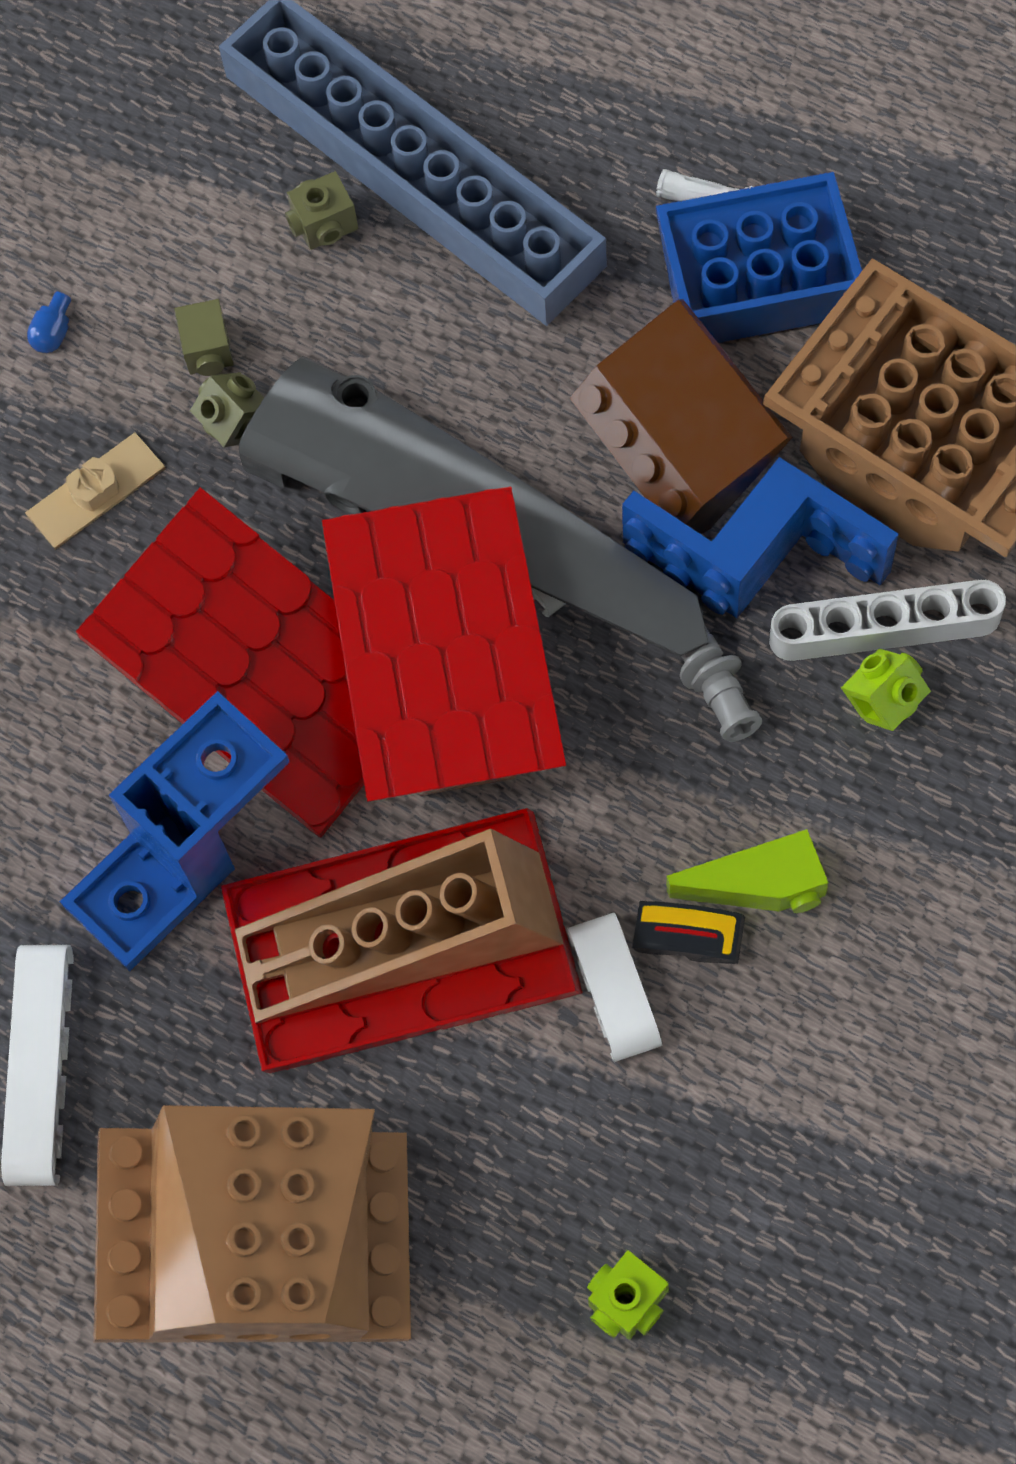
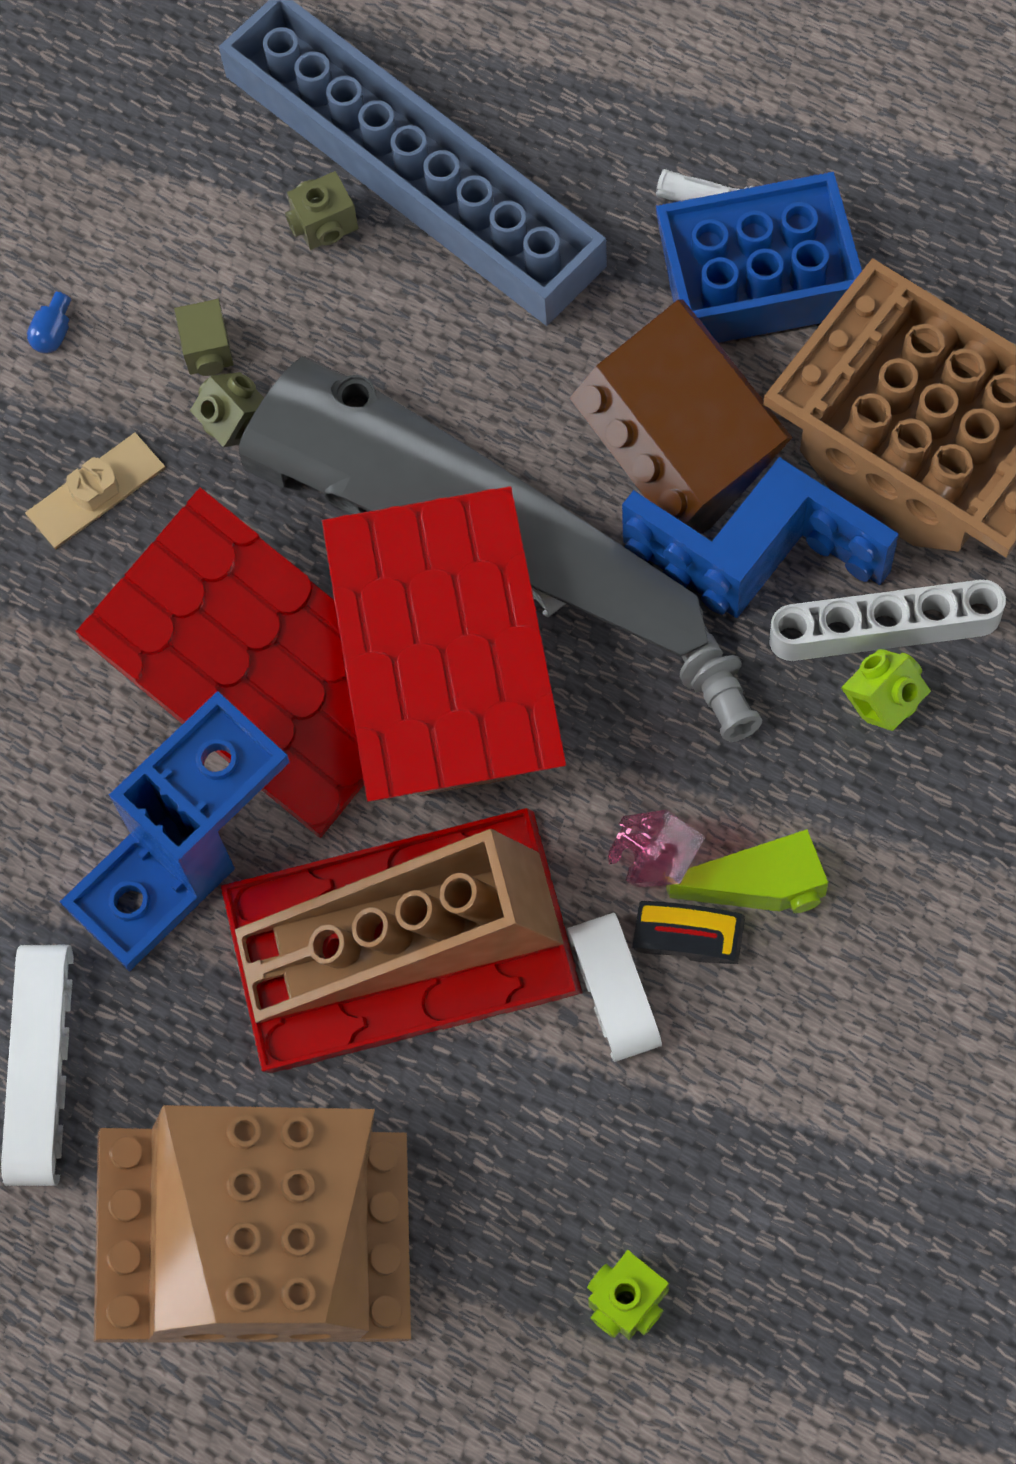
none -> clear pink hinge [608,810,705,887]

